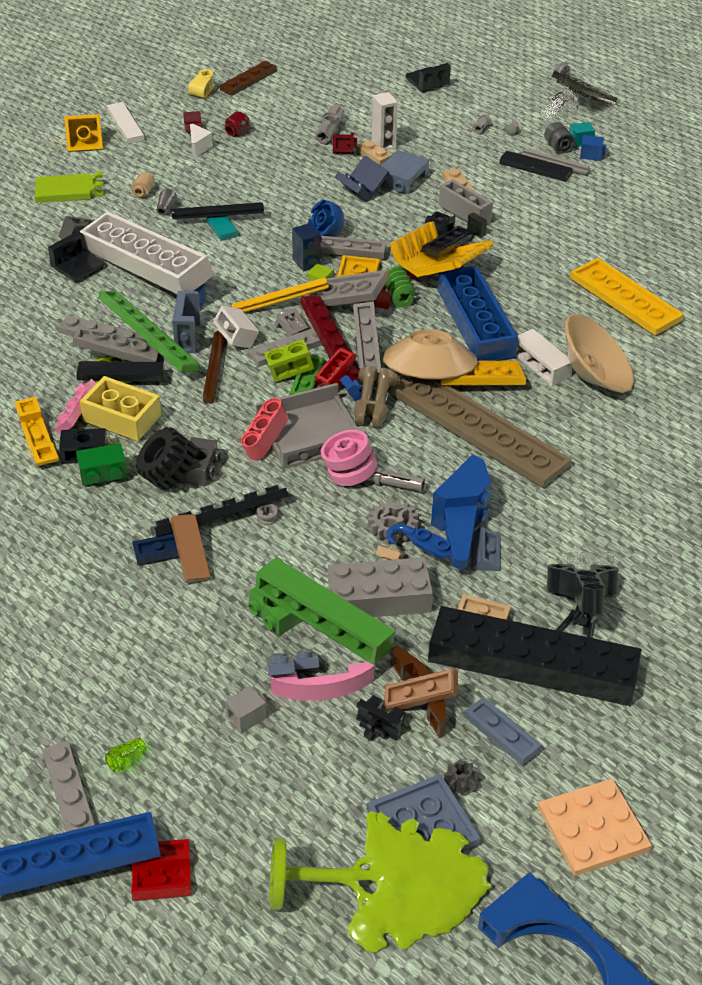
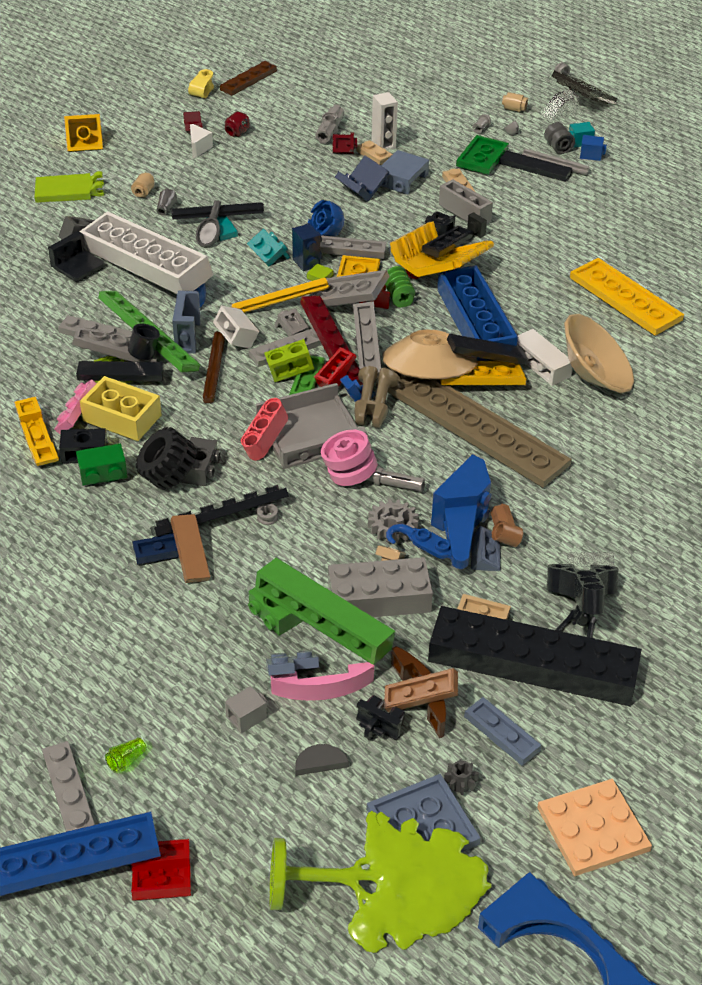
white tile [107,102,144,144] -> none
black bracket [406,63,451,92] -> none
none -> black piece [128,323,160,360]
none -> dark grey piece [196,200,221,248]
none -> teal bracket [247,228,290,267]
none -> dark grey tile [295,744,349,776]
none -> black tile [447,334,528,365]
none -> green plate [456,135,509,175]
none -> medium nougat piece [490,504,523,547]
none -> tan brick [502,92,528,112]

